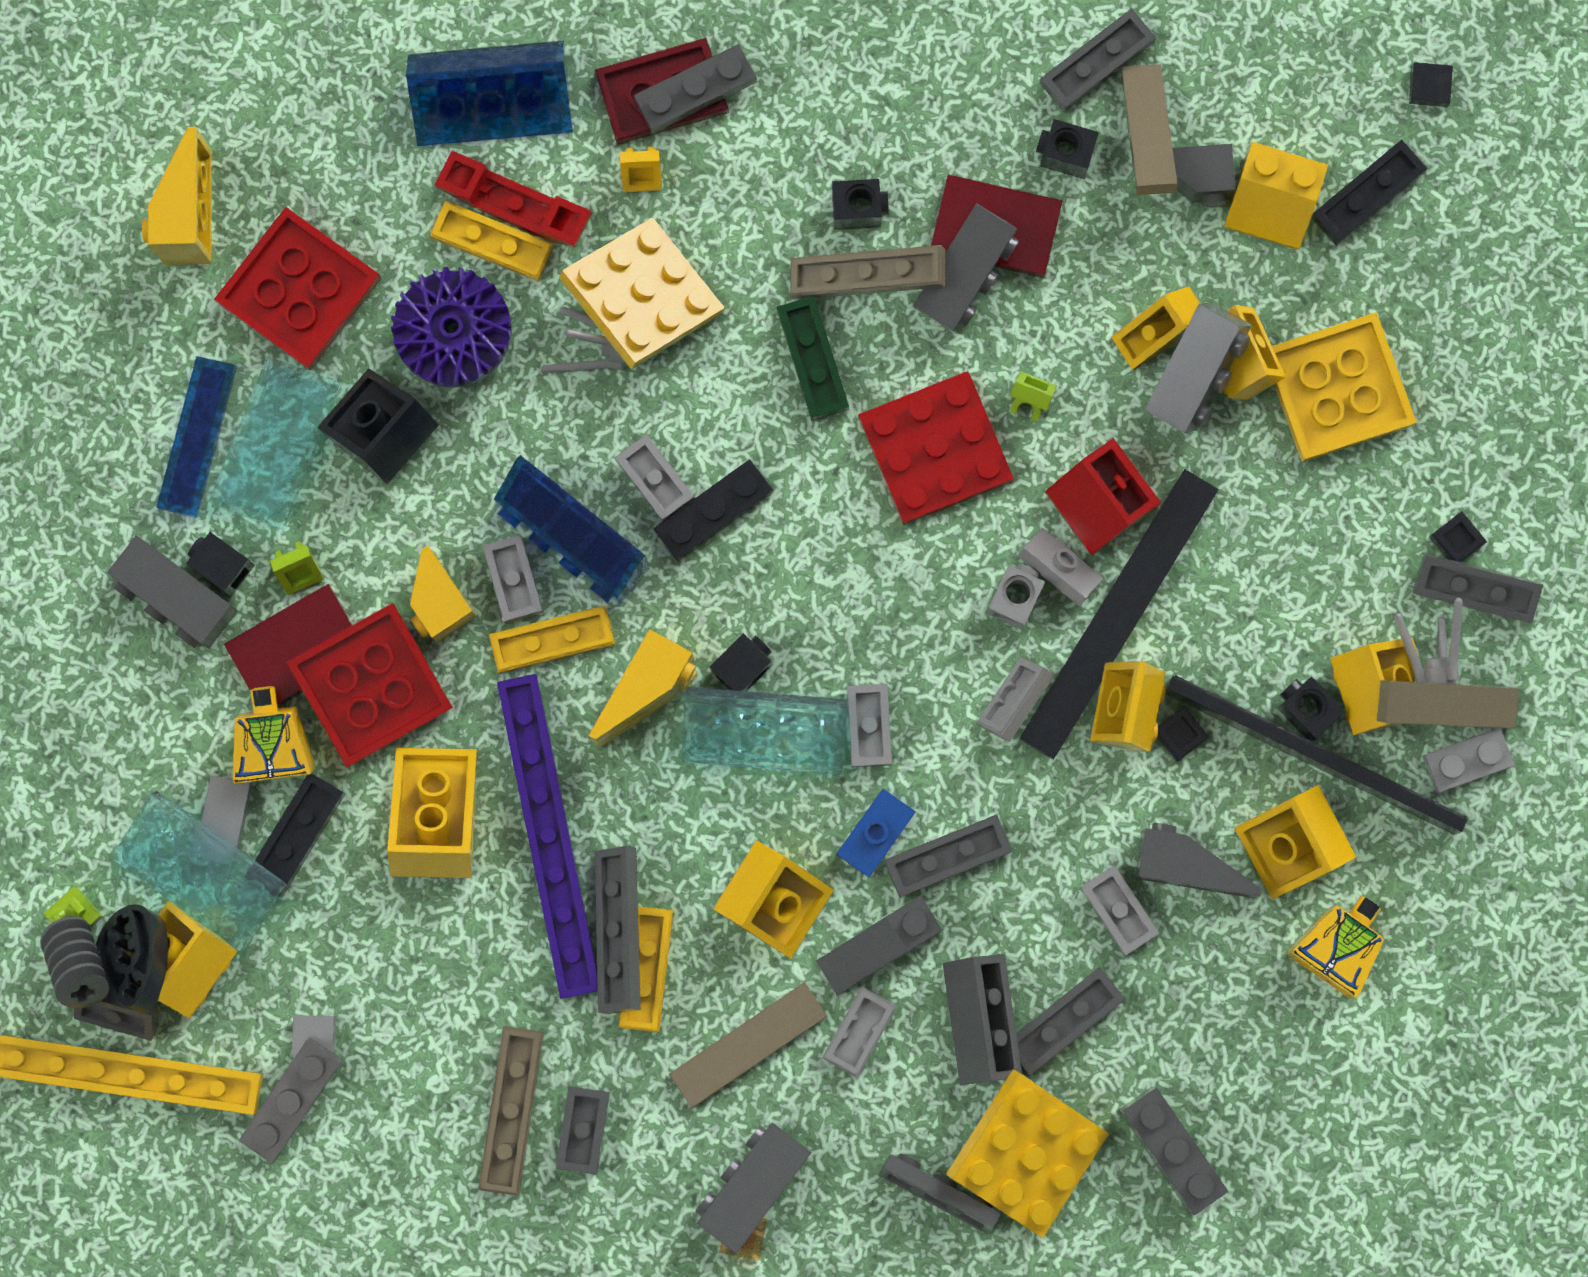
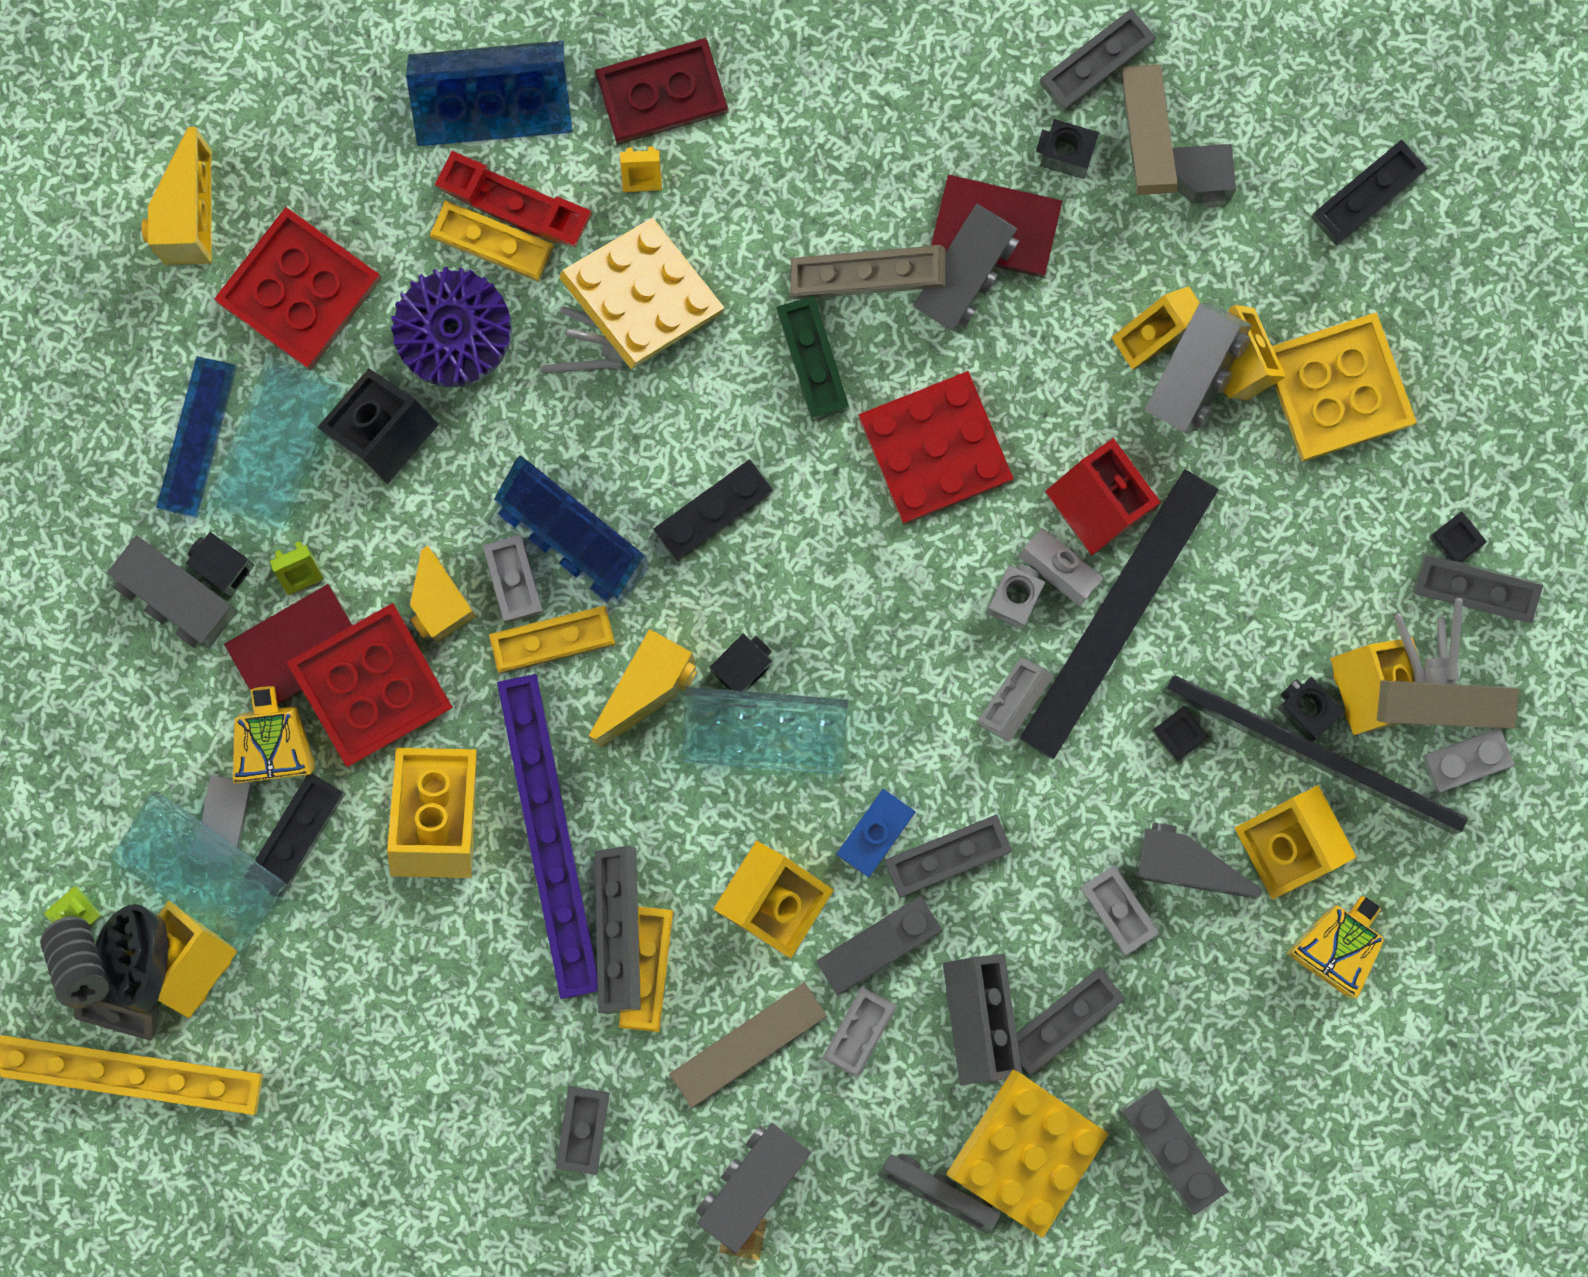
dark grey plate [238,1037,343,1164] -> none
light grey tile [291,1015,336,1056] -> none
dark tan tile [478,1026,544,1196] -> none
light grey plate [615,434,695,522] -> none
dark grey plate [634,44,757,134] -> none
black brick [832,179,889,230] -> none
light grey plate [847,684,892,768] -> none
lime tile [1010,371,1057,422] -> none
yellow slope [1090,661,1166,752] -> none
yellow slope [1224,142,1328,250] -> none
black tile [1409,62,1453,107] -> none

